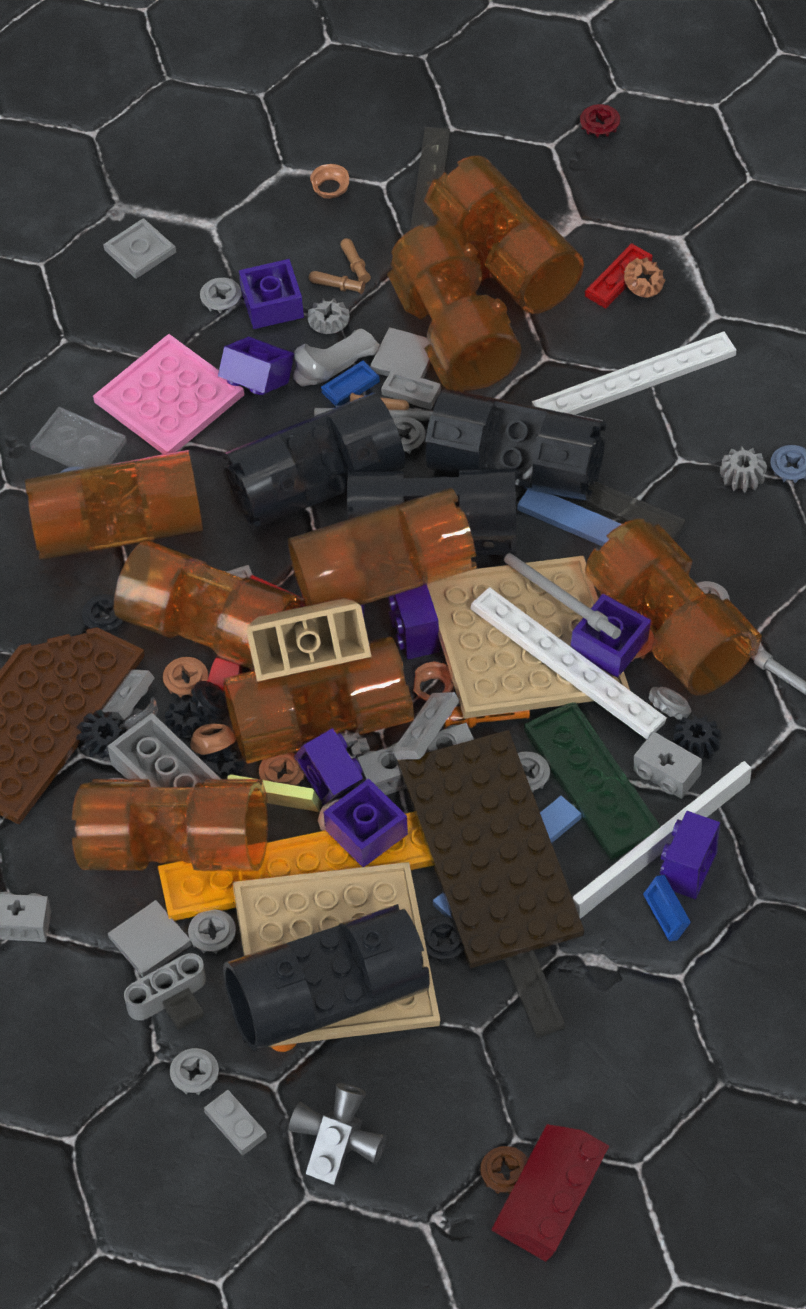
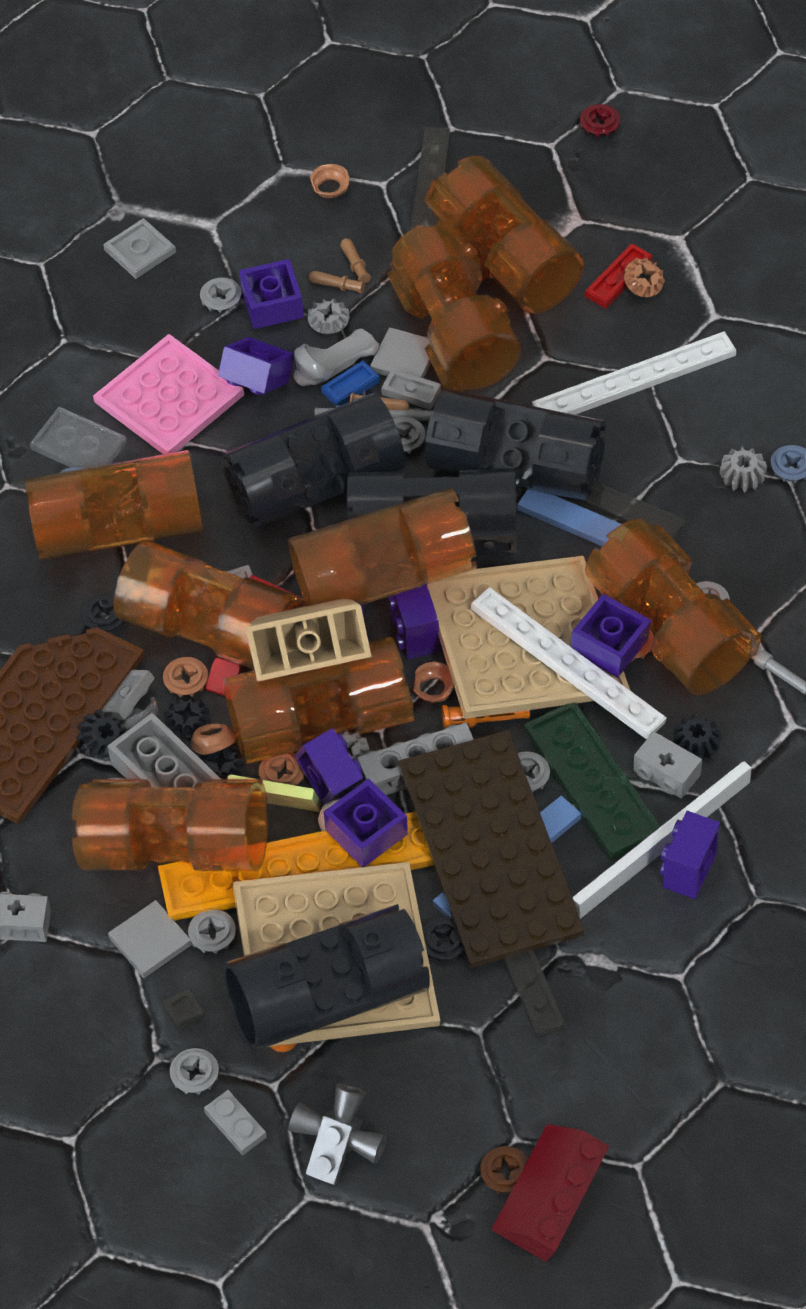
light grey beam [124,953,206,1020] -> none
black gear [191,681,232,720] -> none
light grey plate [393,692,460,760] -> none
light grey bar [504,553,621,639] -> none
blue tile [643,875,691,941] -> none
light grey gear [648,687,691,719] -> none

